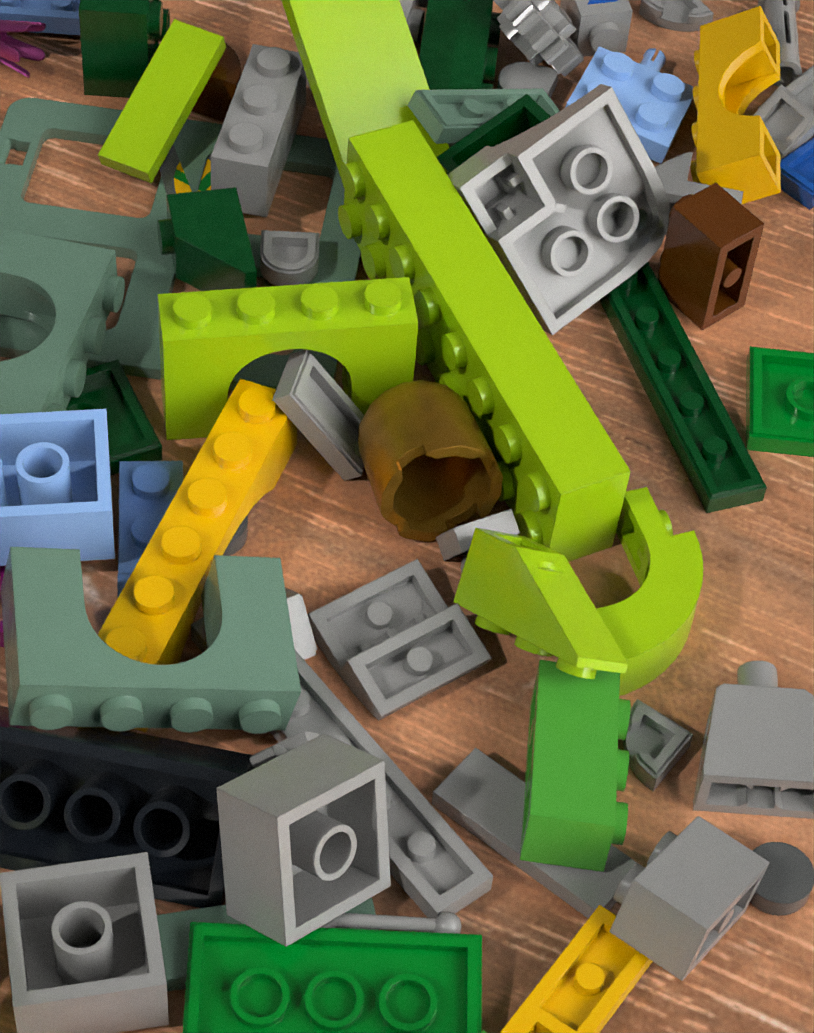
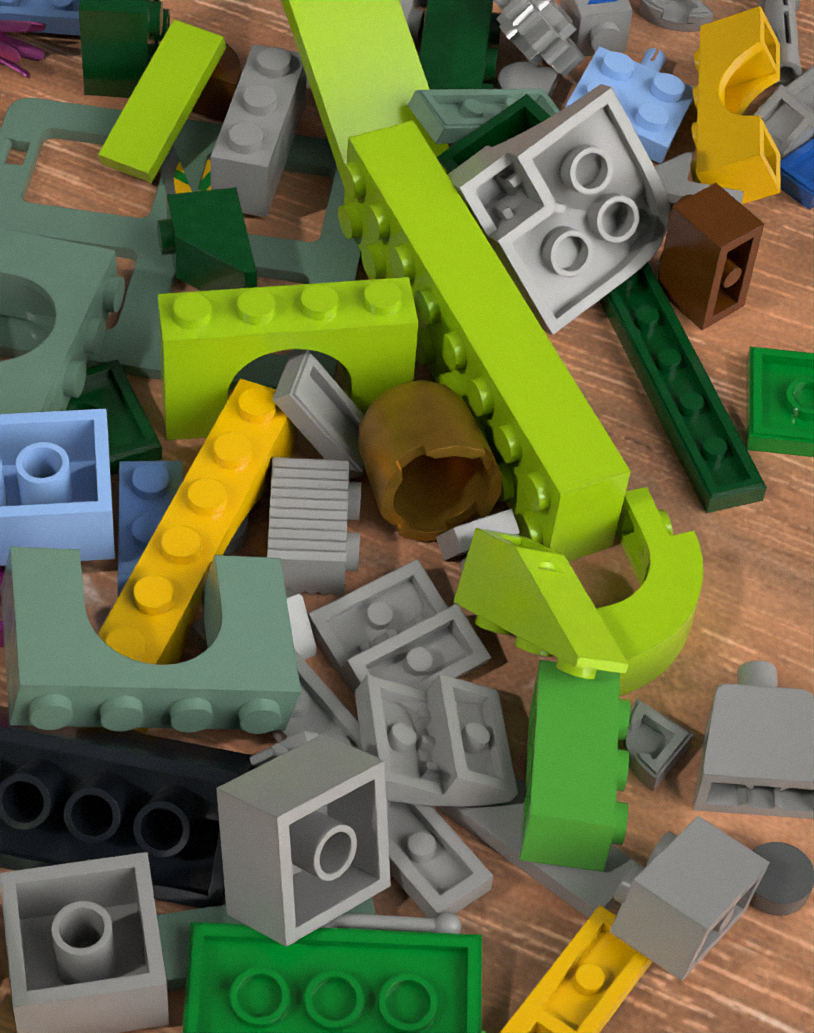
light grey tile [260,230,320,286] -> none
none -> light grey brick [267,457,361,596]
none -> light grey slope [355,674,518,806]

